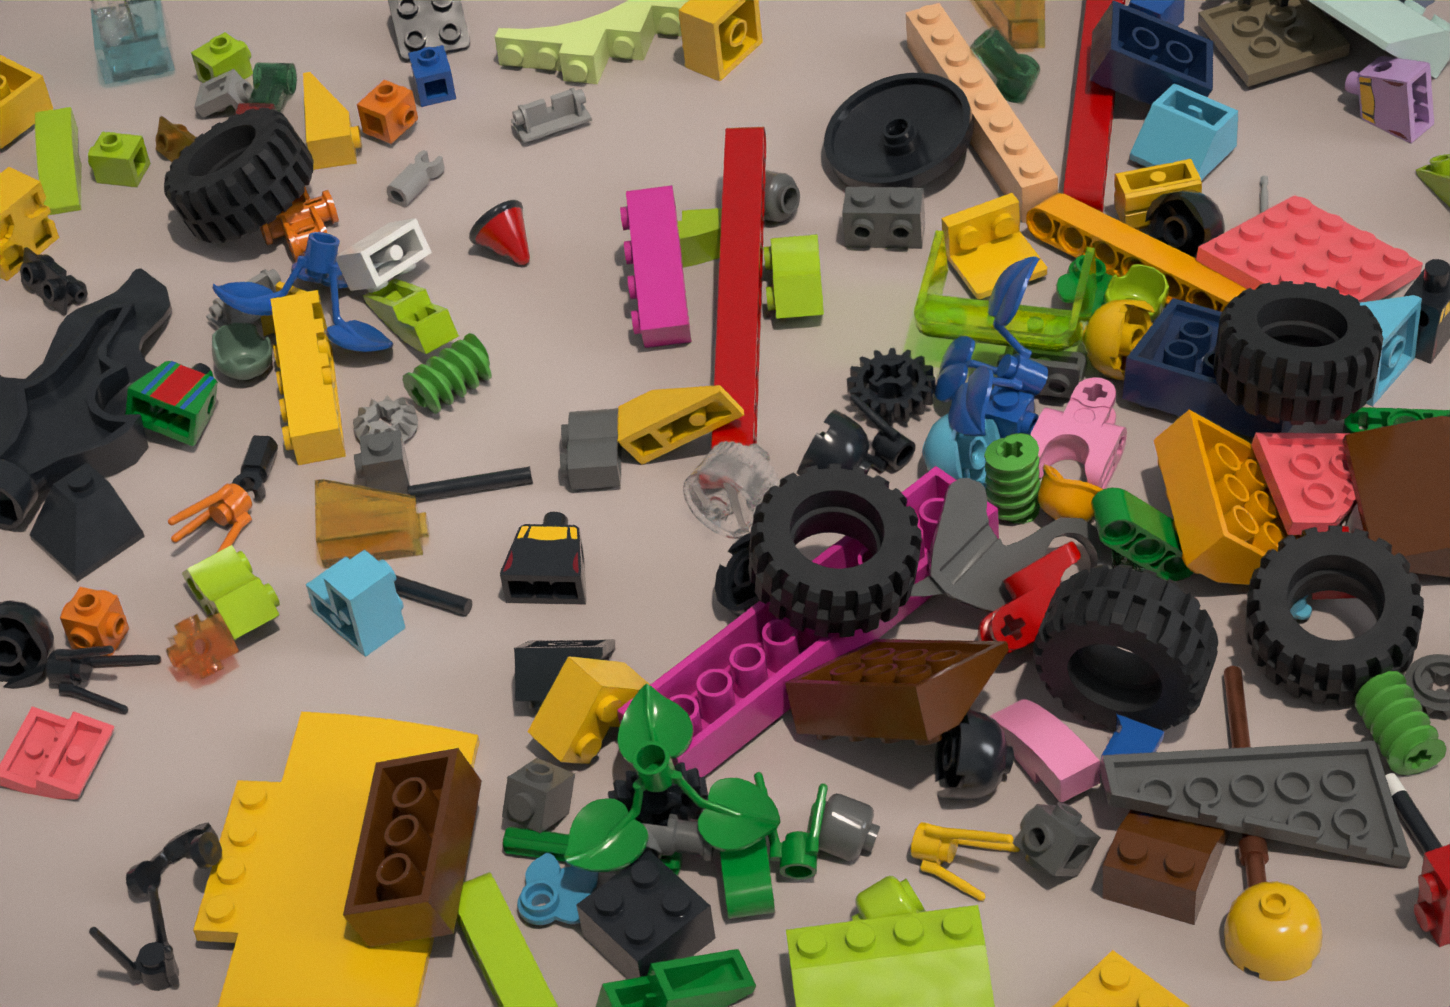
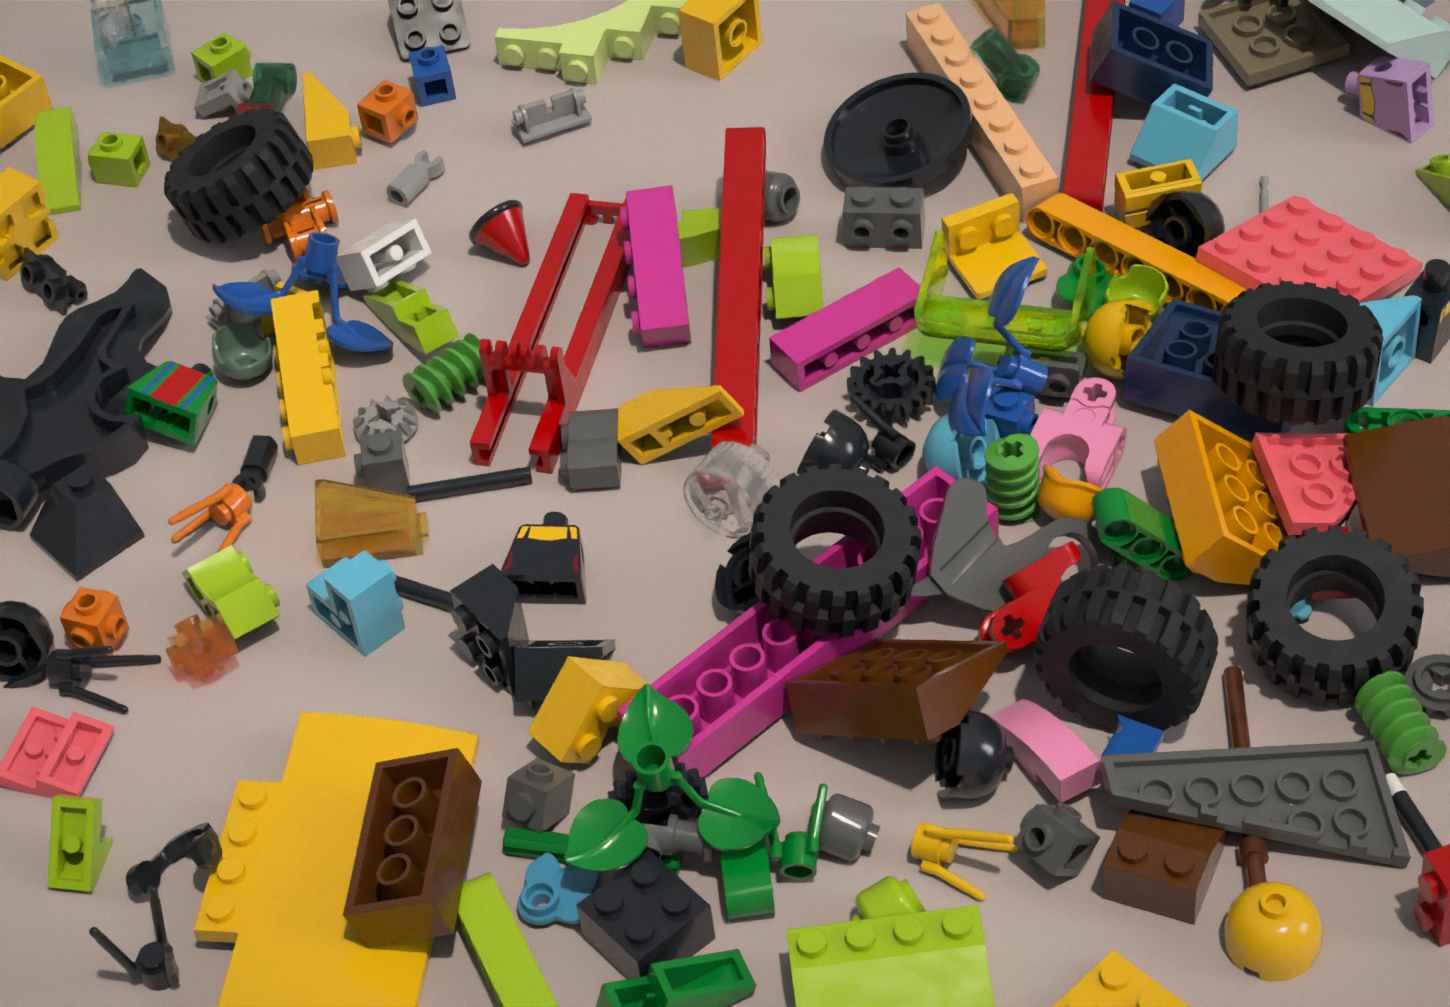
none -> lime slope [47,794,113,892]
none -> black slope [450,564,529,696]
none -> red piece [469,193,631,474]
none -> dark pink brick [769,267,929,392]

